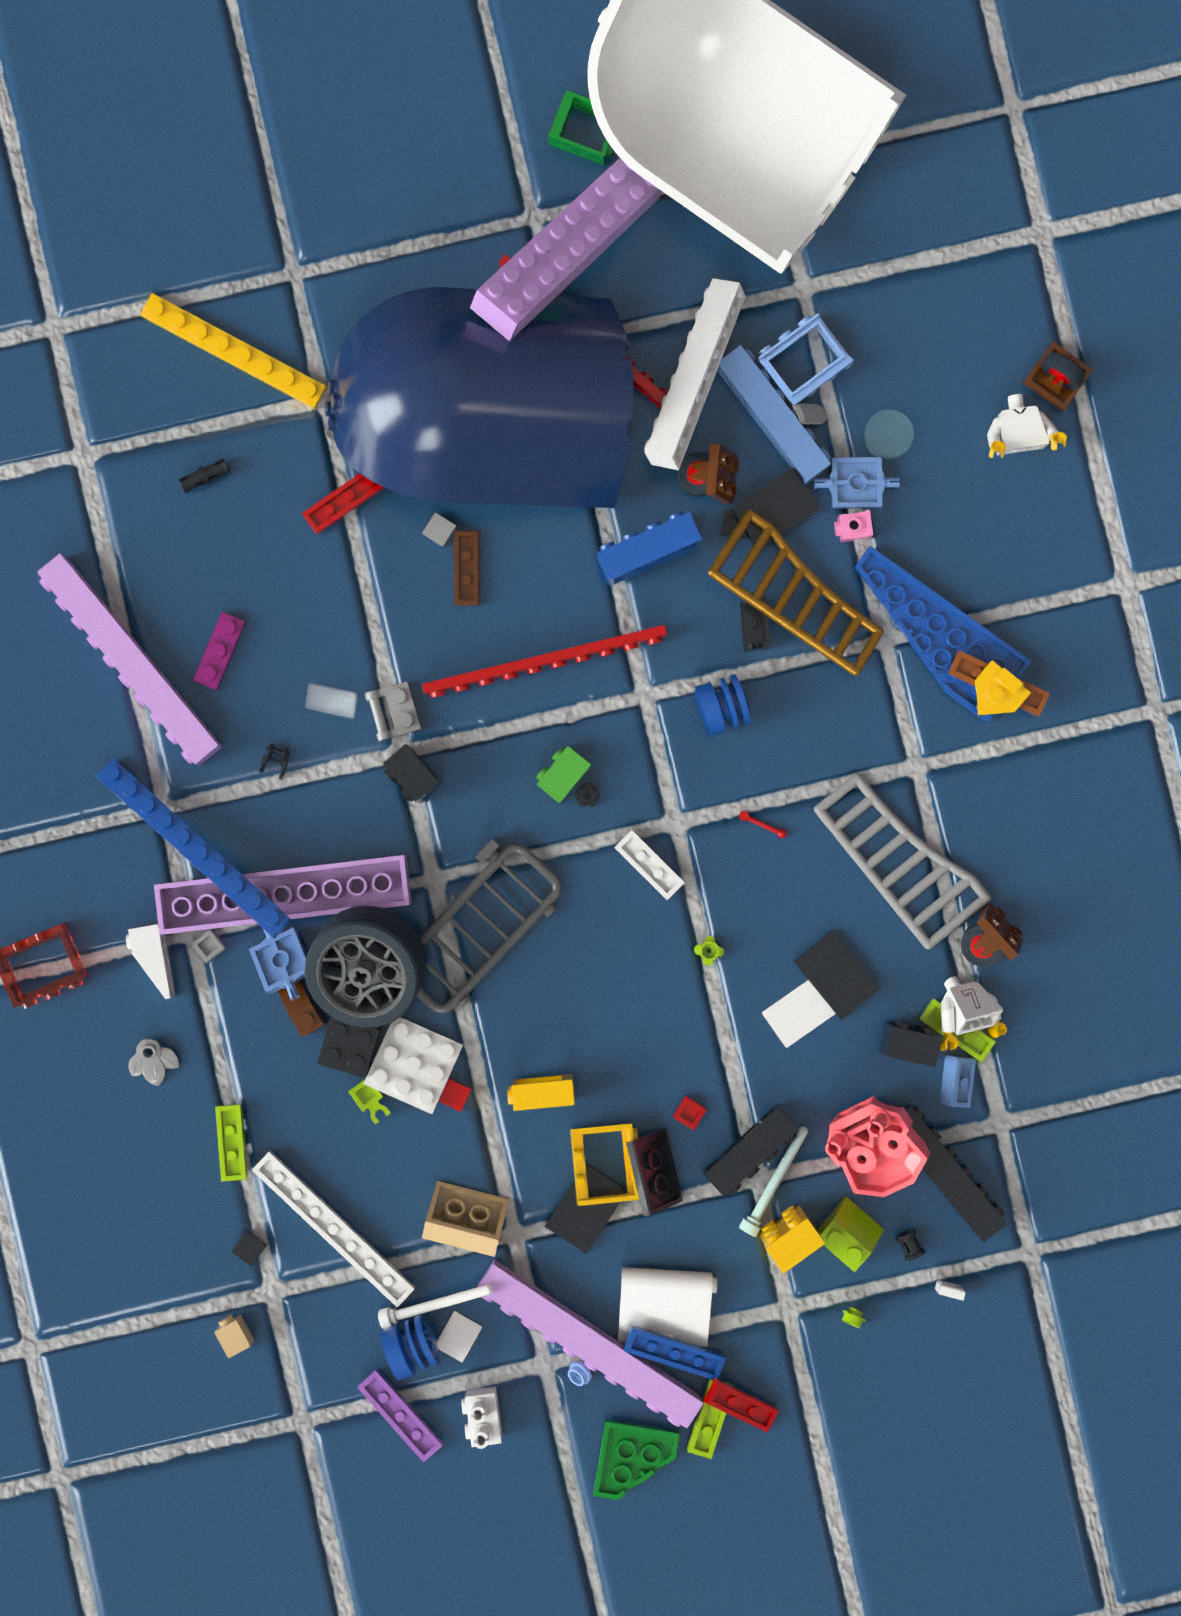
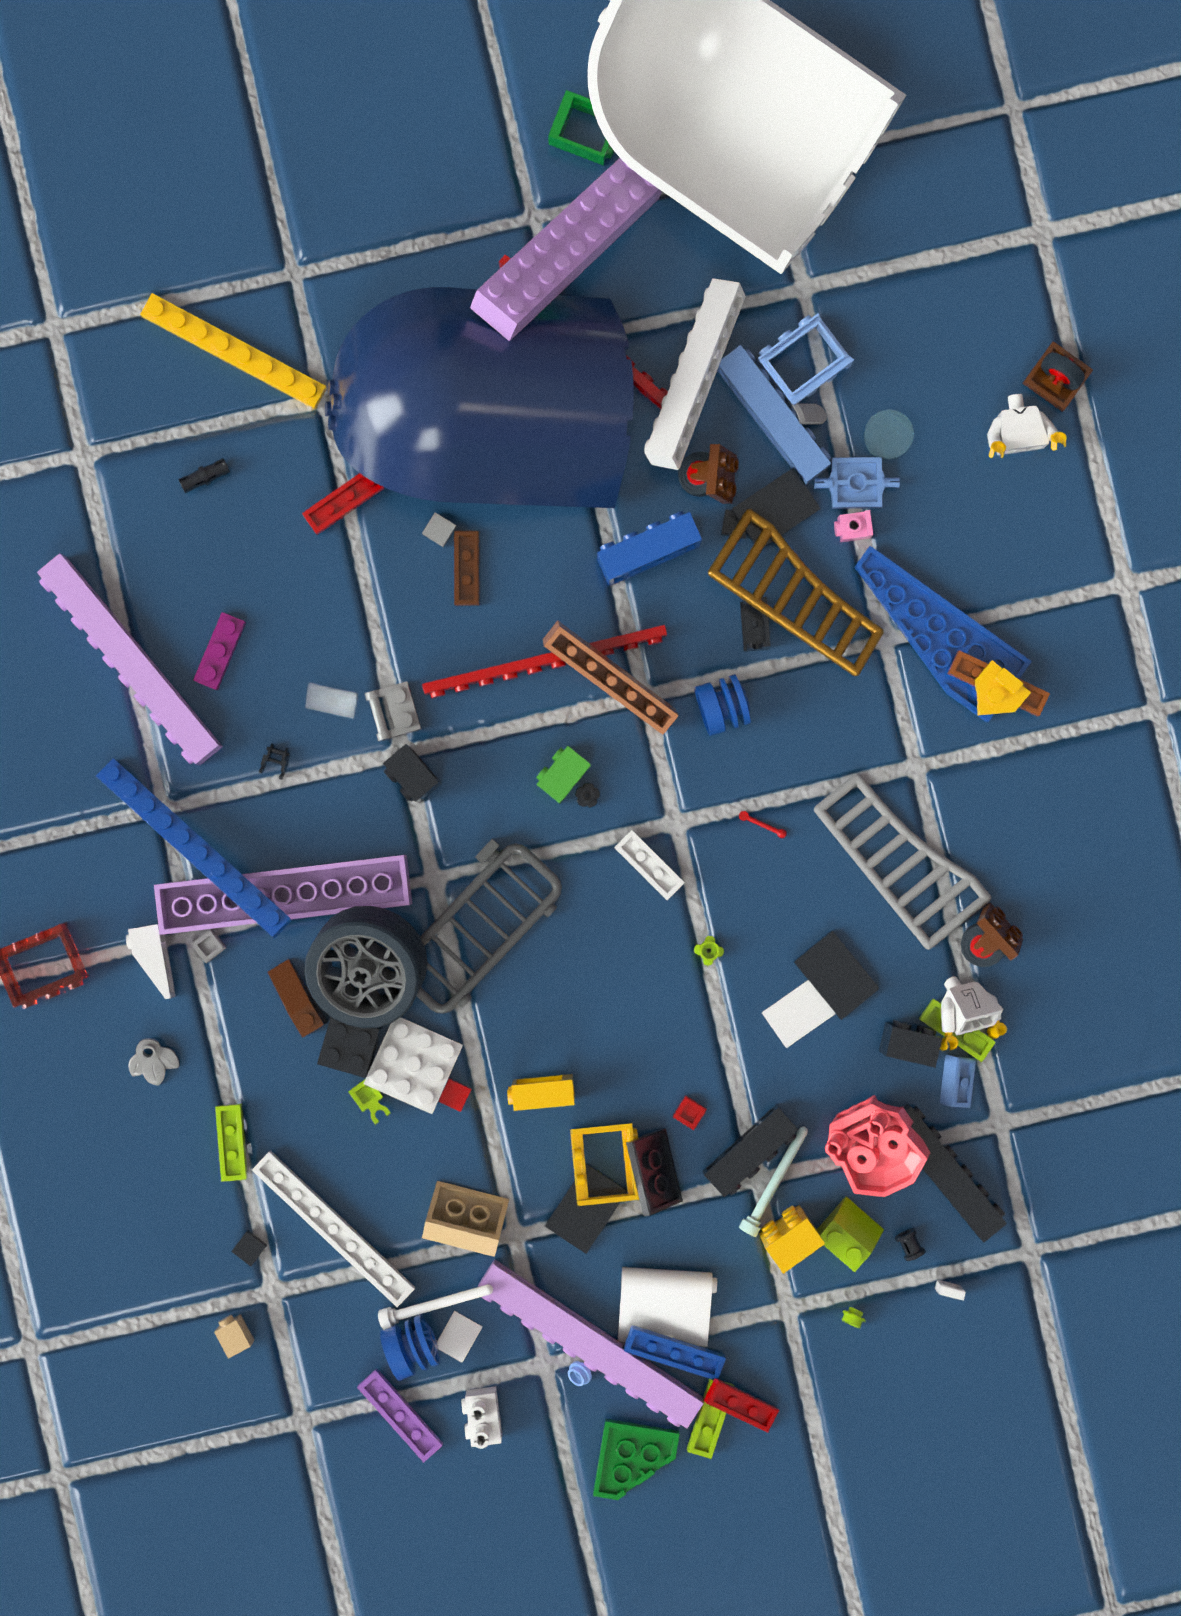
medium blue plate [249,927,307,1001] -> none
none -> nougat brick [543,620,679,735]

